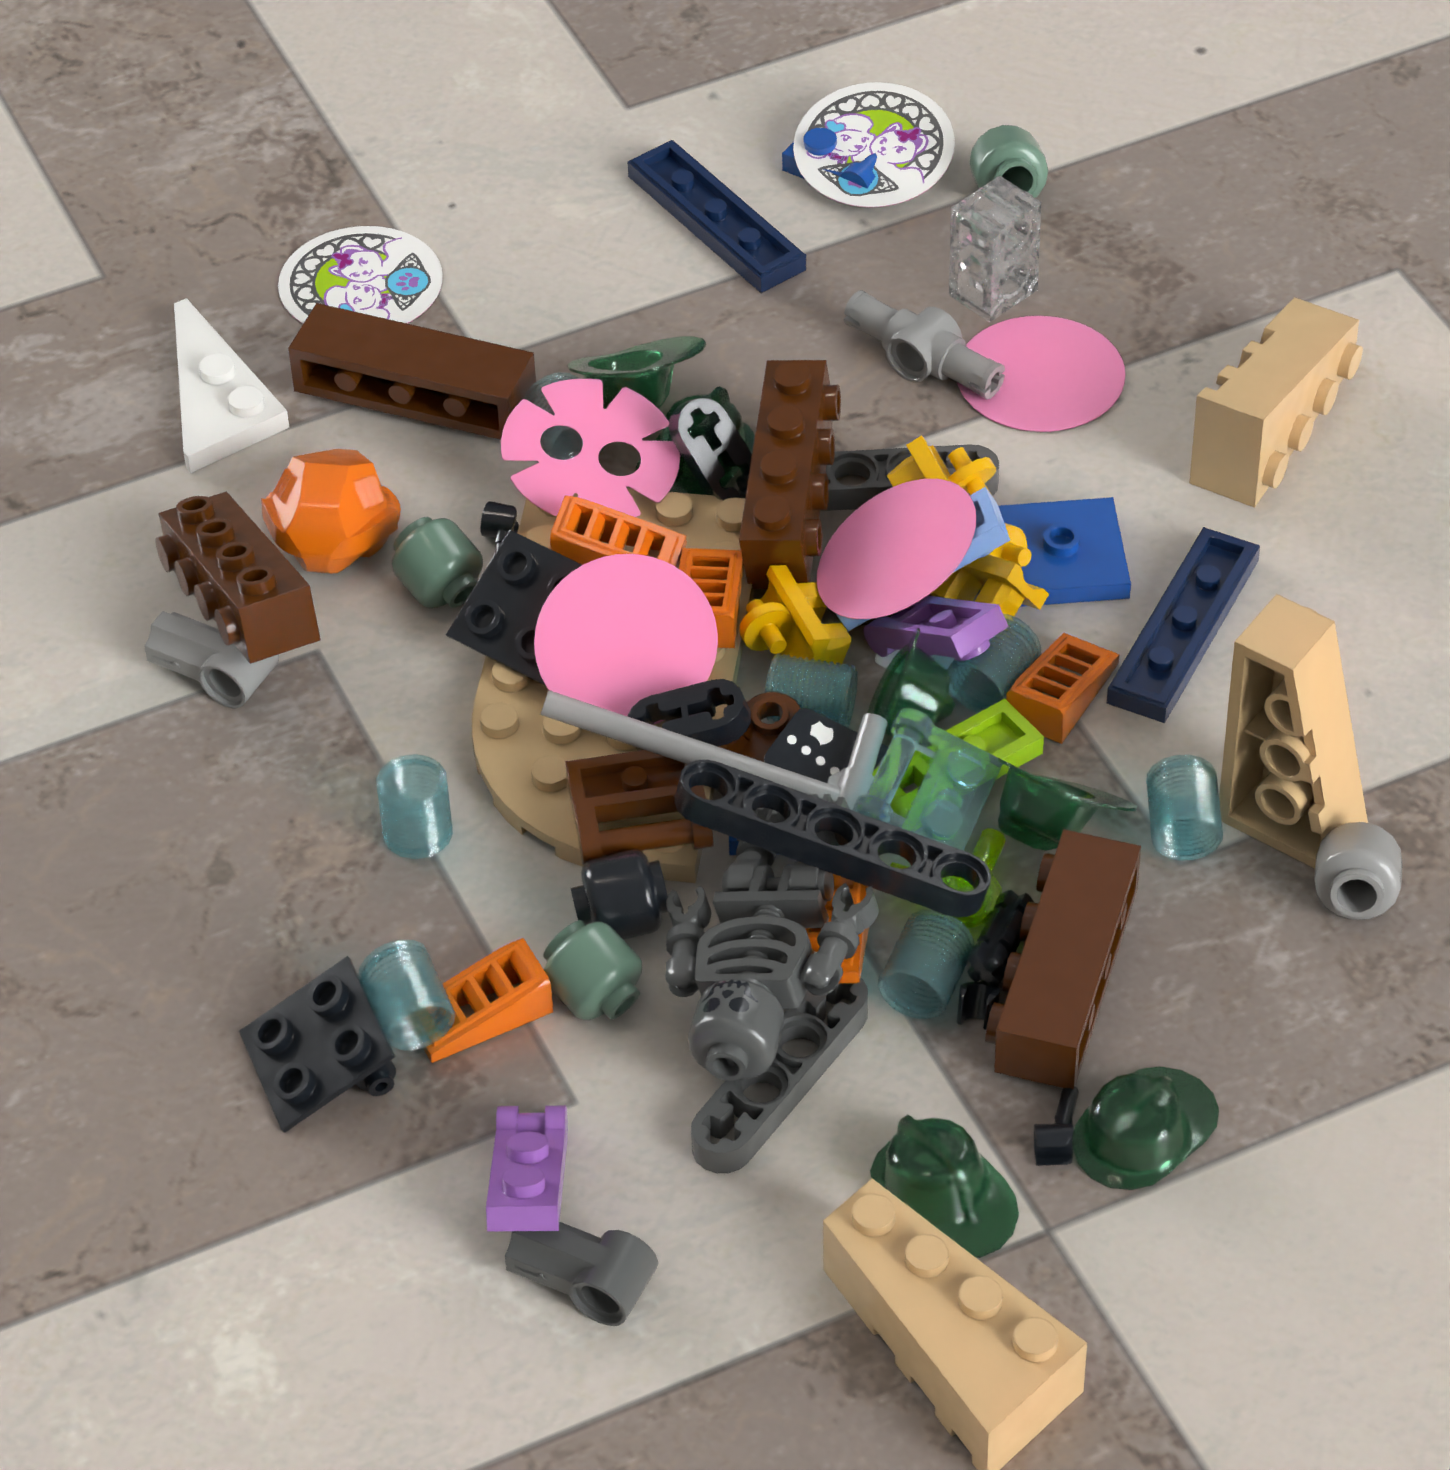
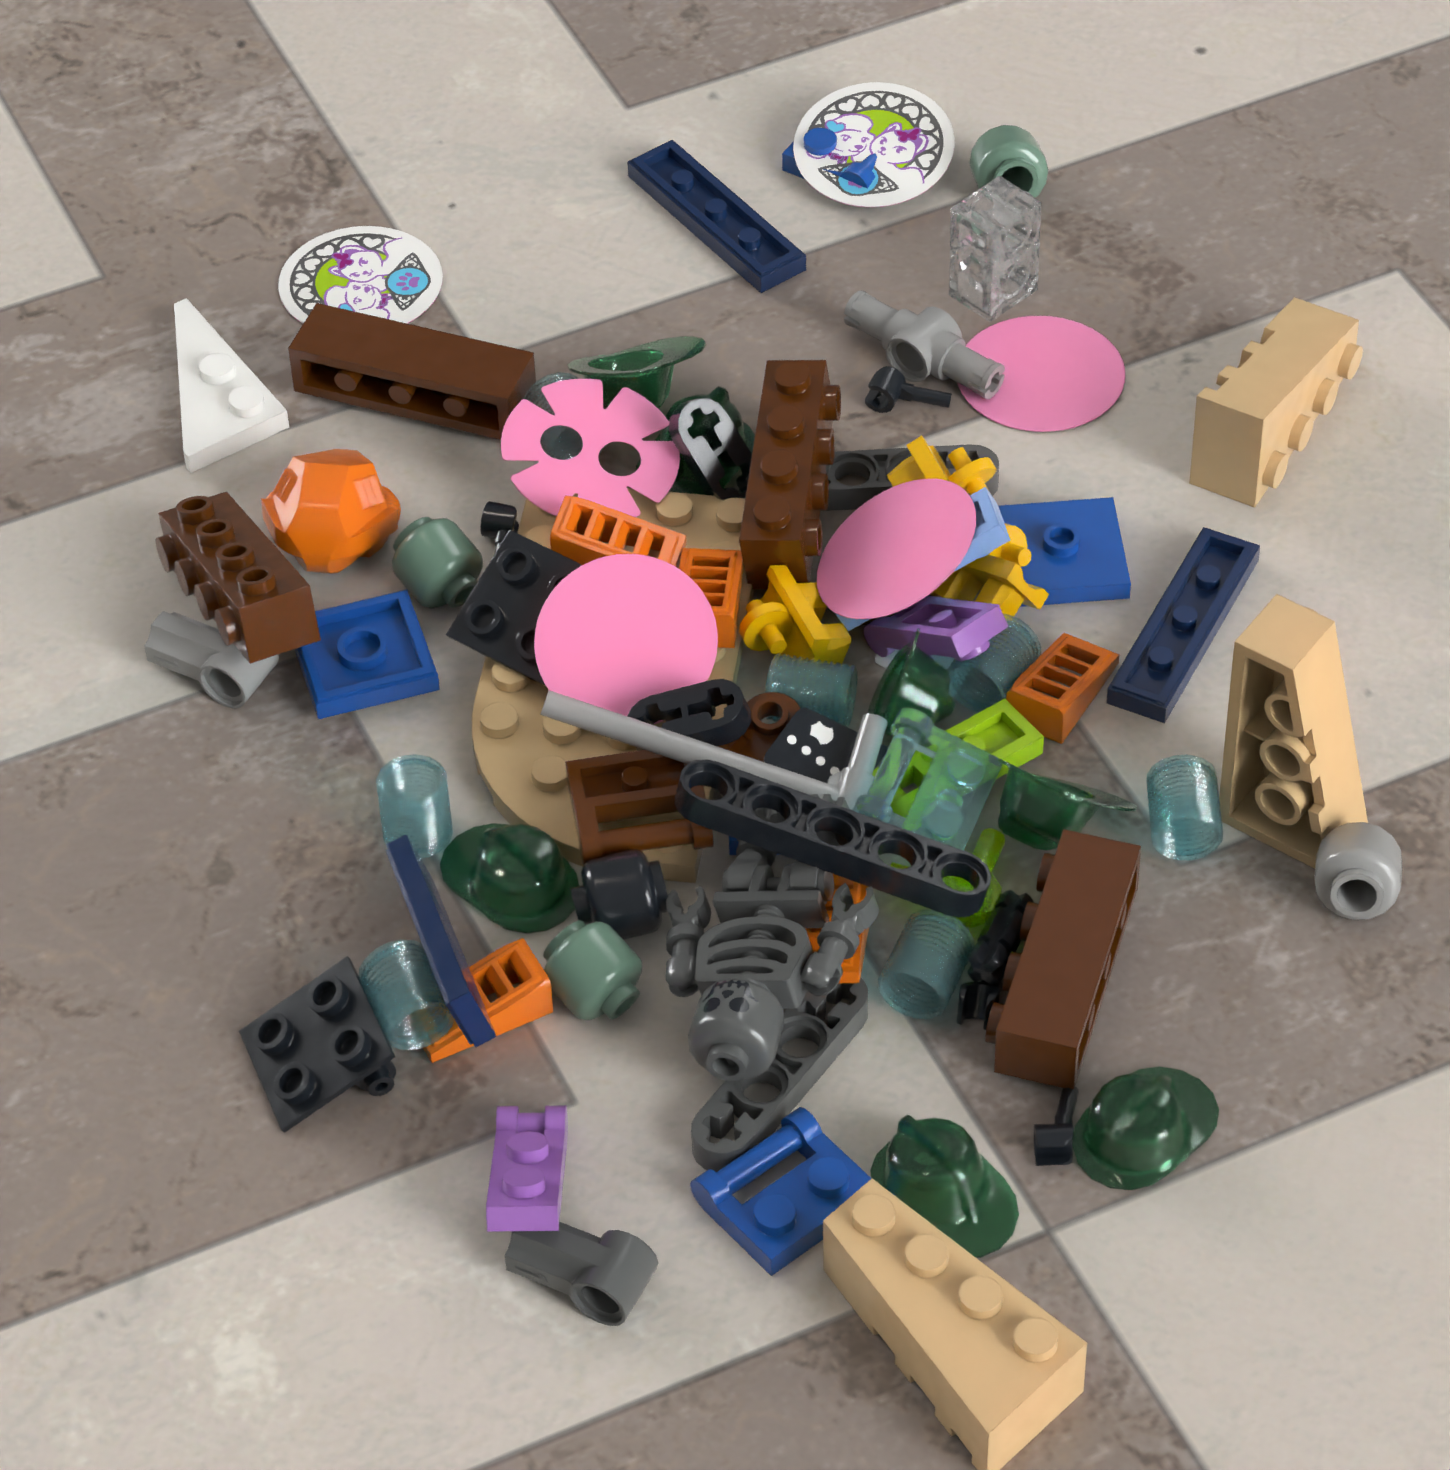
none -> blue plate [295,590,440,719]
none -> dark blue tile [385,834,497,1048]
none -> clear green piece [440,823,579,934]
none -> blue plate [690,1107,871,1276]
none -> black hand [865,366,952,413]

